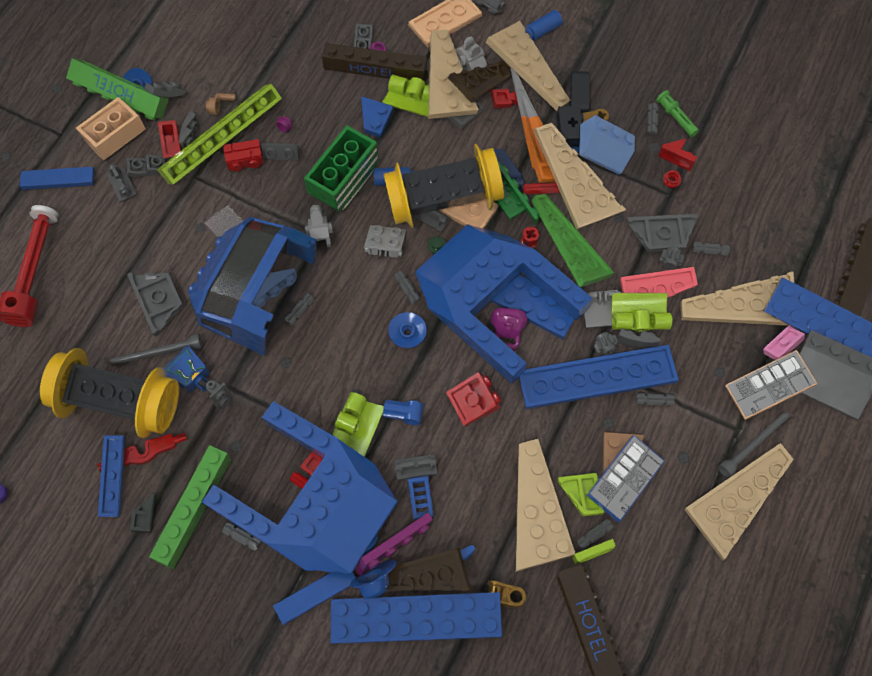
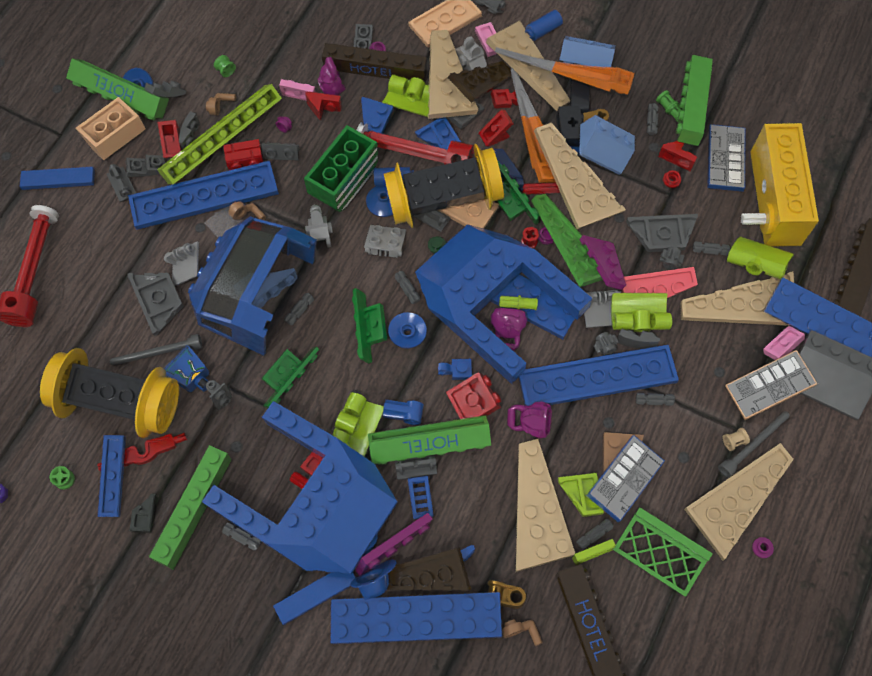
none -> bright green wheel [49,466,75,490]
none -> blue plate [128,161,279,230]
none -> light grey hinge [164,241,199,286]
none -> bright green wheel [214,55,236,77]
none -> medium nougat plate [229,201,266,220]
none -> green bracket [261,347,319,409]
none -> bright pink plate [279,79,316,101]
none -> red slope [305,91,342,120]
none -> magenta piece [318,57,345,95]
none -> green bracket [352,288,387,364]
none -> red piece [357,122,474,165]
none -> blue dish [366,186,393,217]
none -> bright green brick [368,415,491,464]
none -> blue wing [415,117,461,149]
none -> blue plate [438,359,472,380]
none -> bright pink plate [475,22,497,57]
none -> red slope [479,109,514,147]
none -> orange plate [495,48,635,94]
none -> lime axle [499,295,538,310]
none -> medium nougat plate [502,619,543,646]
none -> magenta piece [507,401,552,439]
none -> magenta plate [538,227,554,245]
none -> medium blue slope [560,36,615,67]
none -> magenta wing [579,235,626,290]
none -> bright green fence [613,507,713,597]
none -> bright green brick [676,55,713,146]
none -> tile [708,124,745,192]
none -> tan bush [722,427,750,451]
none -> lime panel [727,237,794,279]
none -> yellow piece [741,123,819,246]
none -> magenta plate [752,537,774,559]

